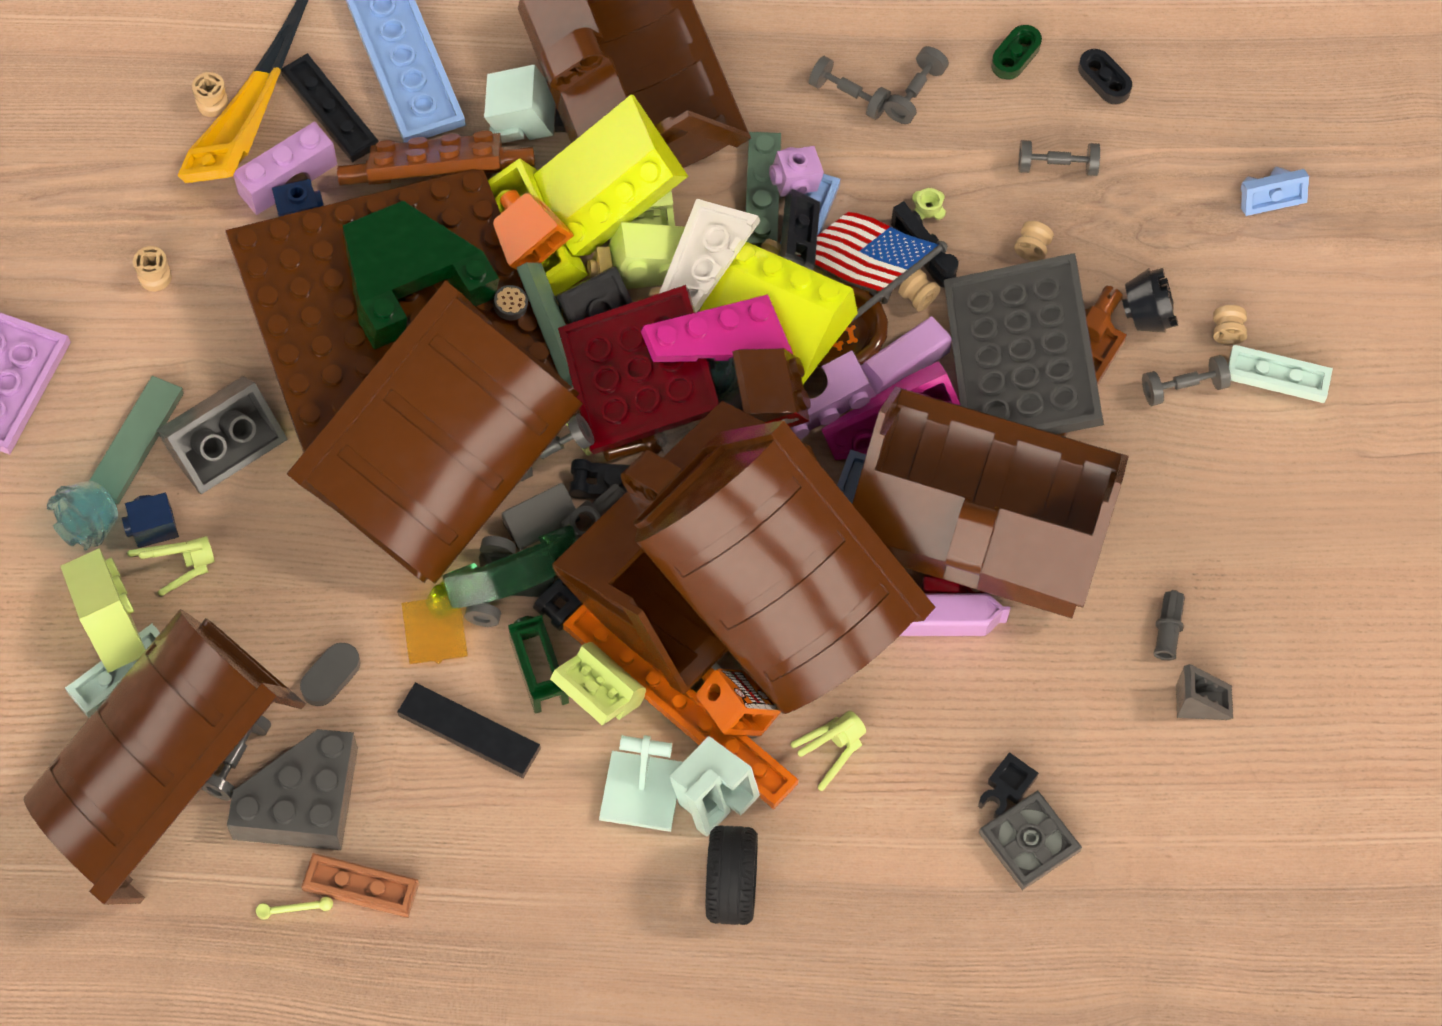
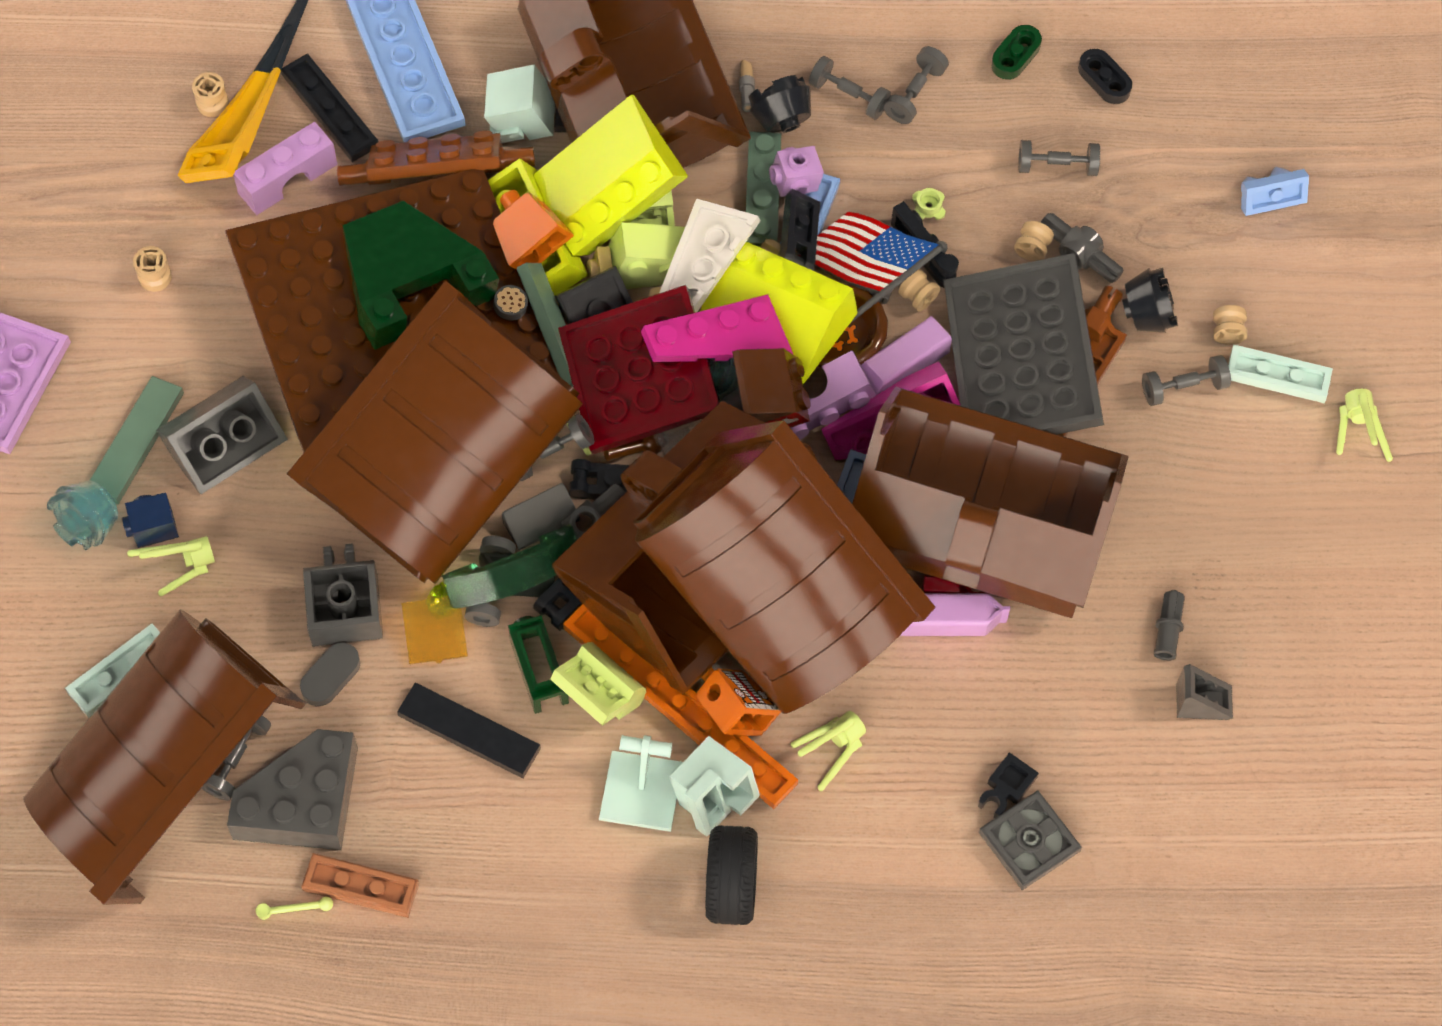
yellowish green wedge [60,548,146,673] -> none
dark blue brick [272,179,324,217] -> none
none -> dark grey hinge [303,543,383,647]
none -> light grey piece [739,60,755,112]
none -> black cone [748,75,811,133]
none -> dark grey axle [1041,213,1124,283]
none -> yellowish green plant [1336,389,1393,462]

